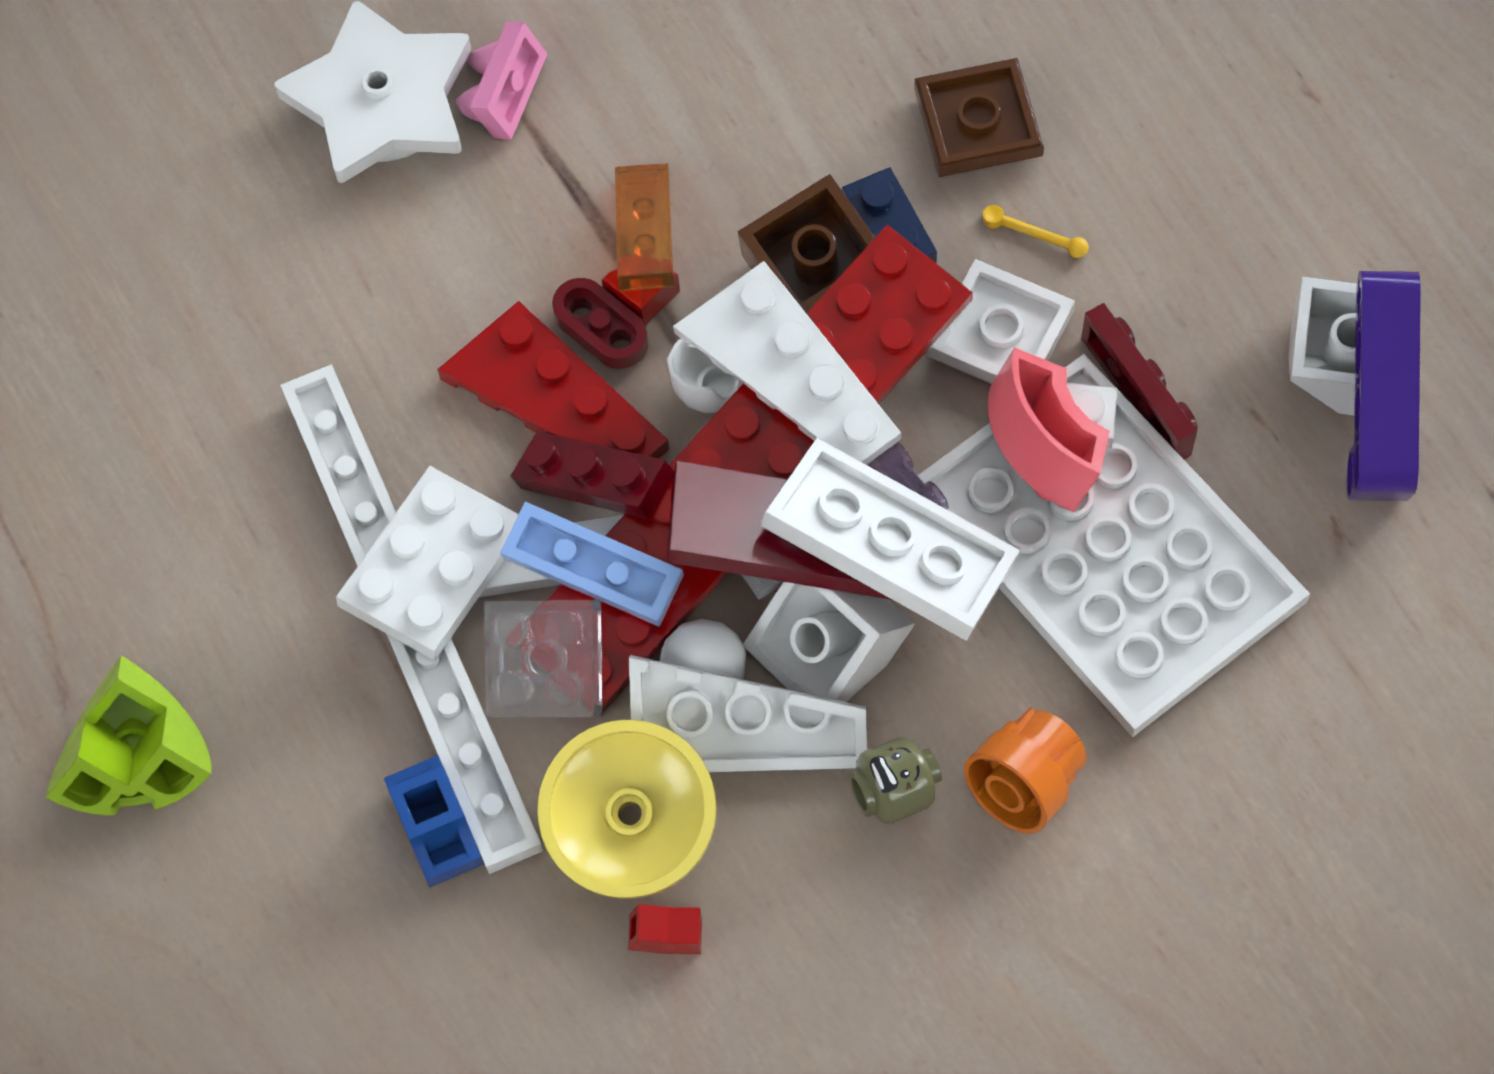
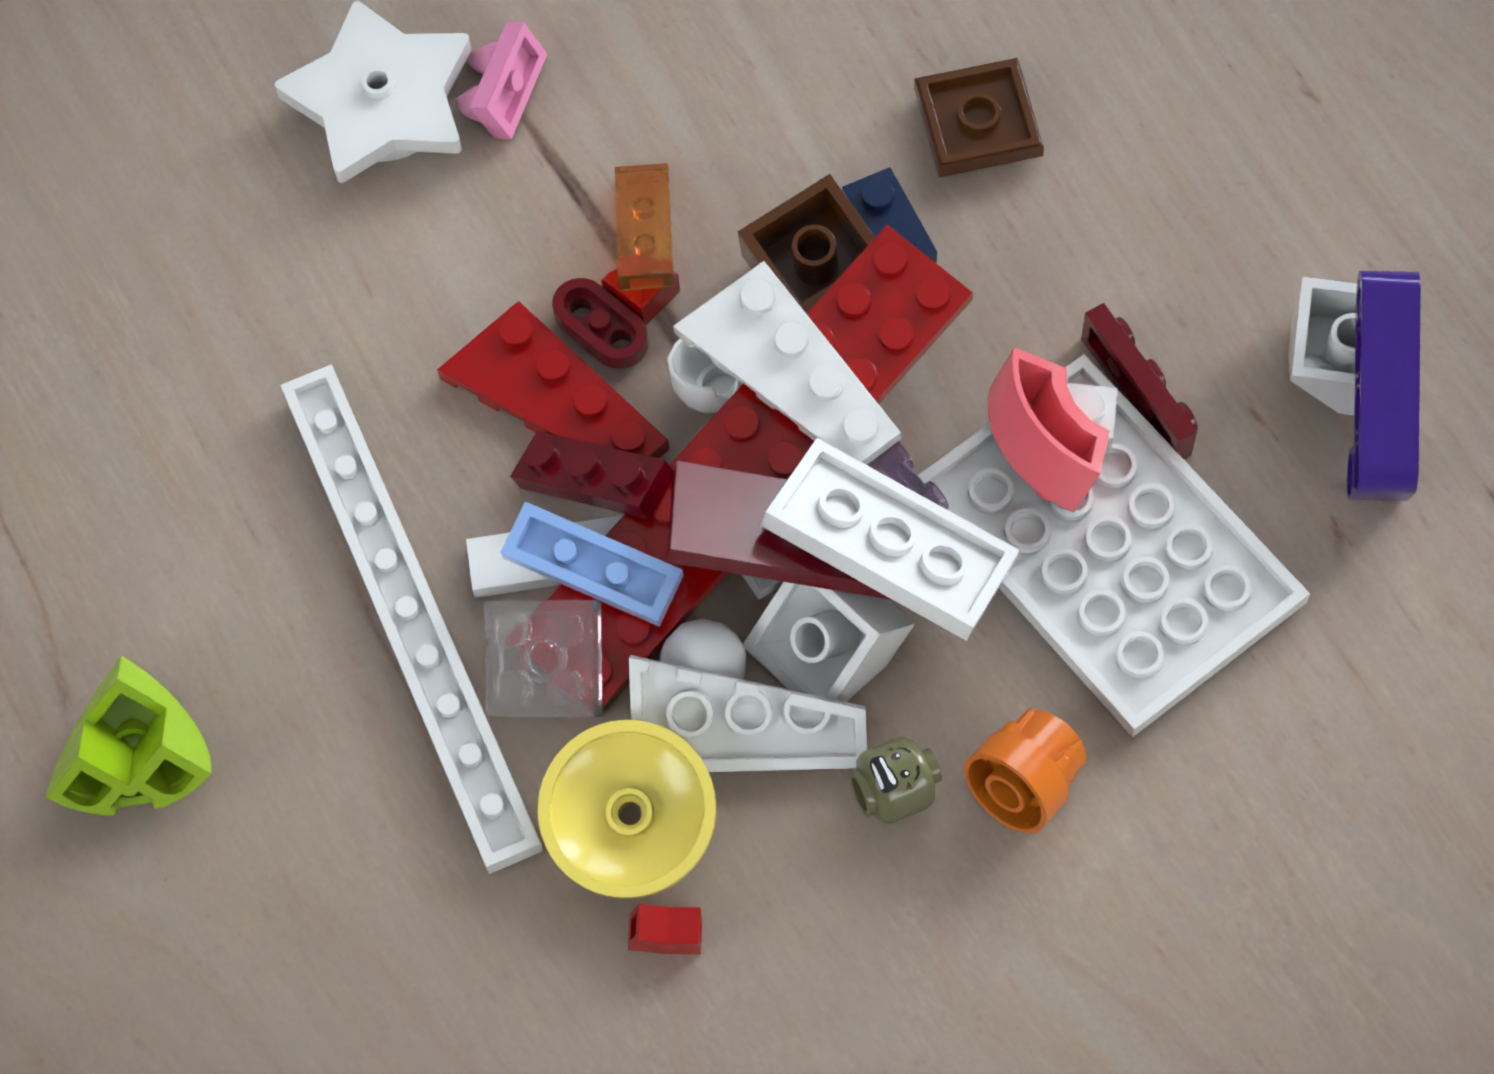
white plate [336,466,519,661] -> none
blue brick [384,755,484,888] -> none
white plate [928,259,1075,384] -> none
yellow hinge [982,205,1089,258] -> none

